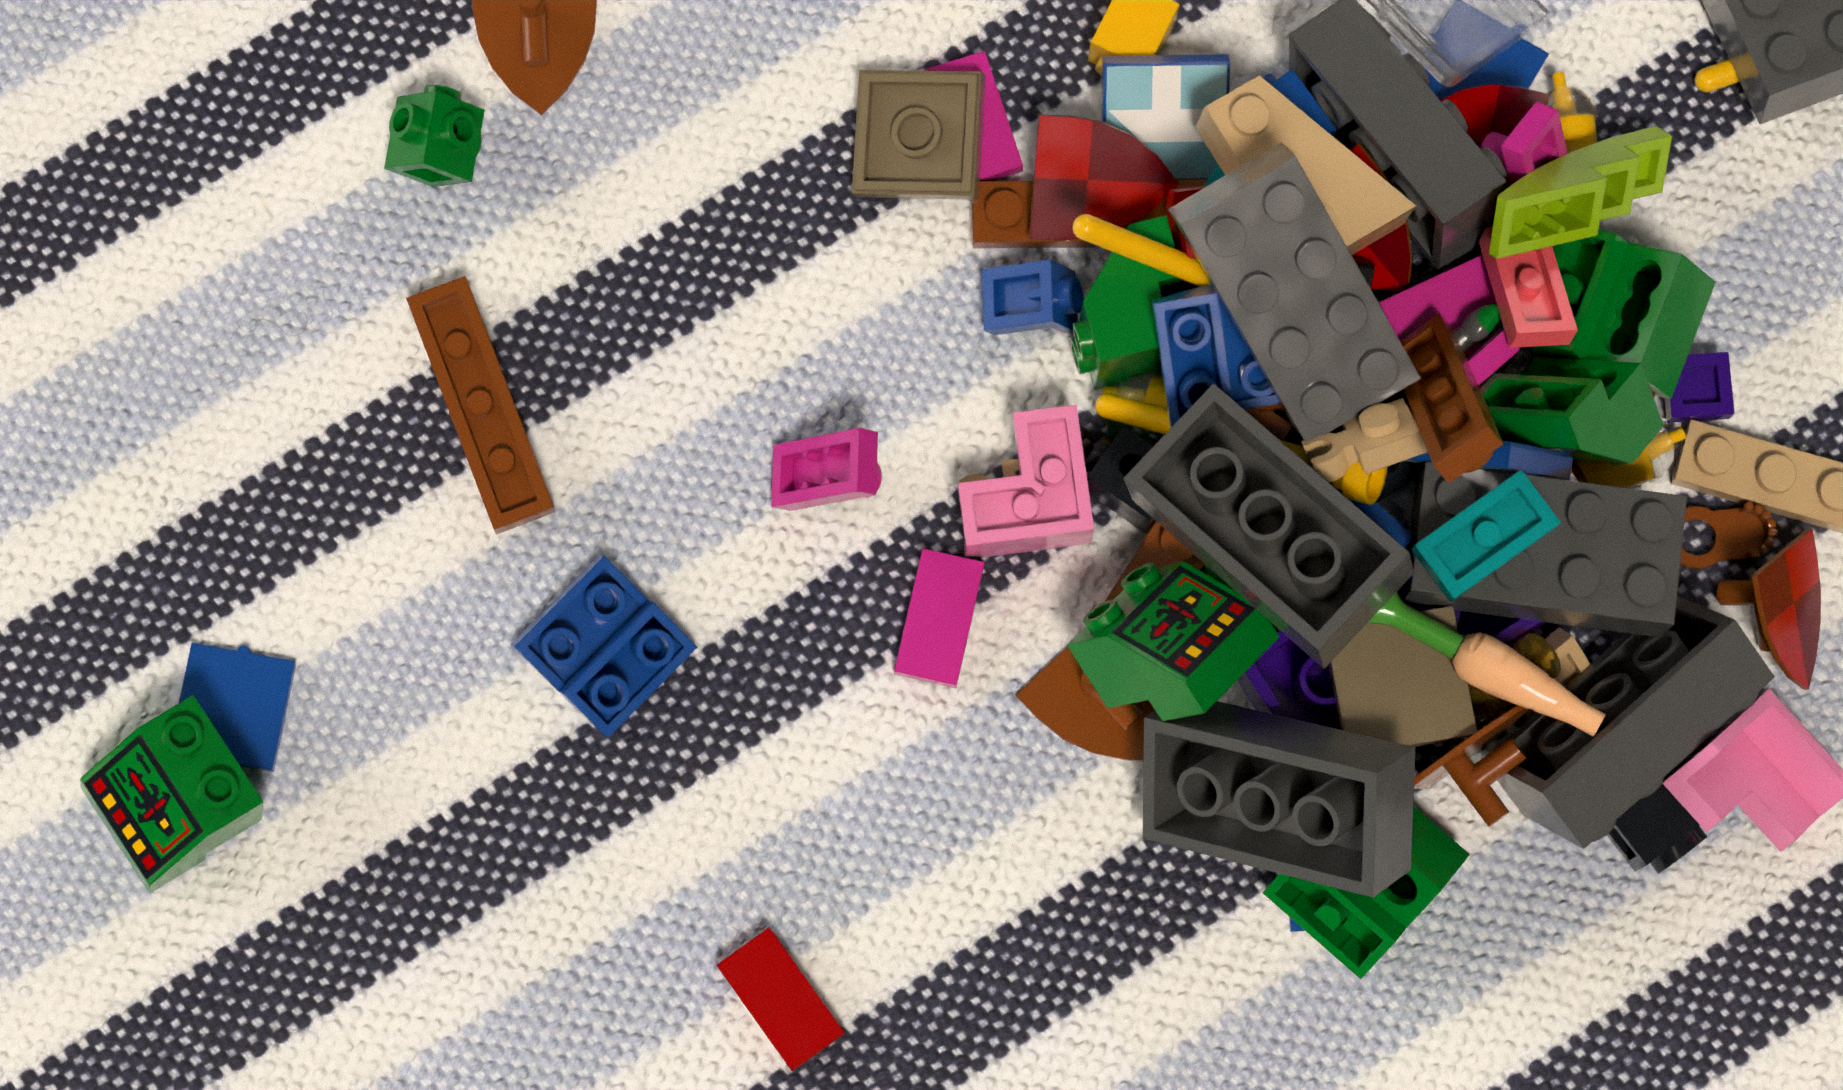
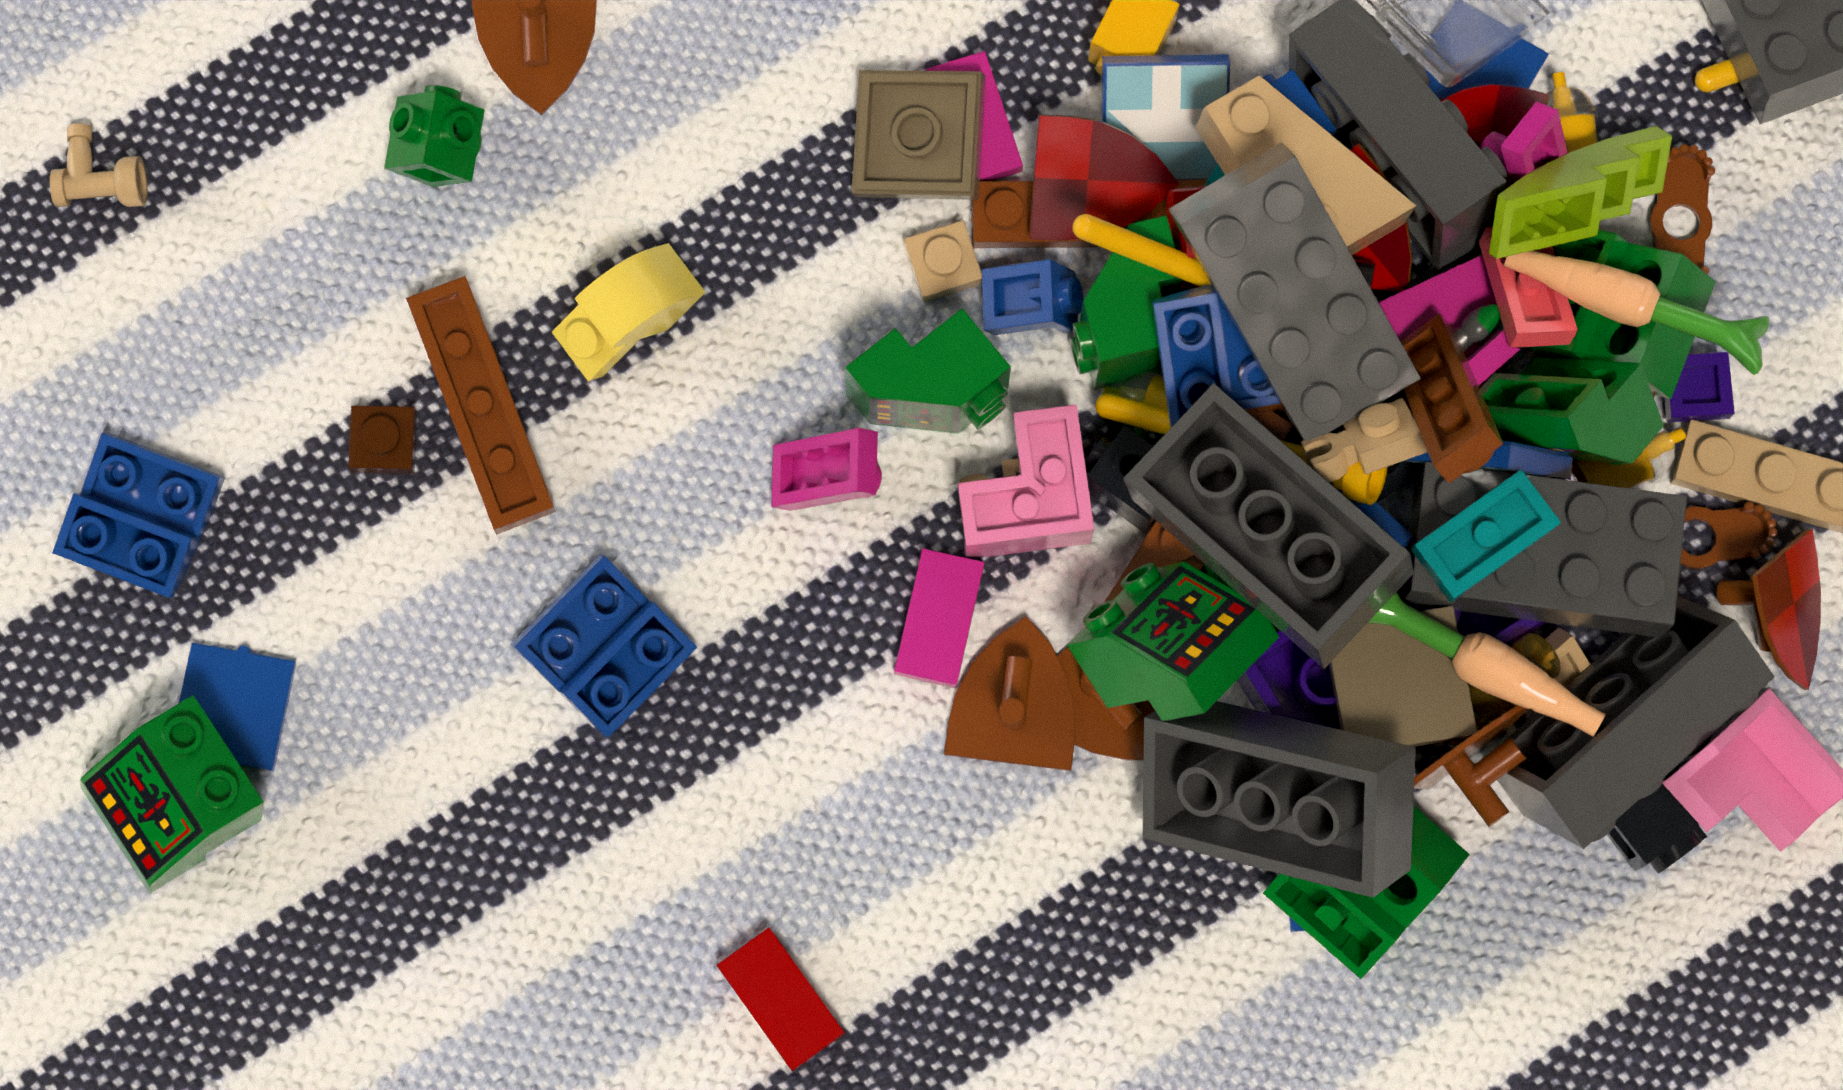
none -> tan piece [50,123,148,207]
none -> blue slope [52,433,225,598]
none -> reddish brown plate [348,406,417,474]
none -> light yellow brick [552,243,706,382]
none -> green piece [845,308,1011,434]
none -> tan plate [904,220,982,303]
none -> dark orange shield [944,616,1075,771]
none -> light nougat piece [1504,250,1769,375]
none -> dark orange piece [1649,144,1715,274]

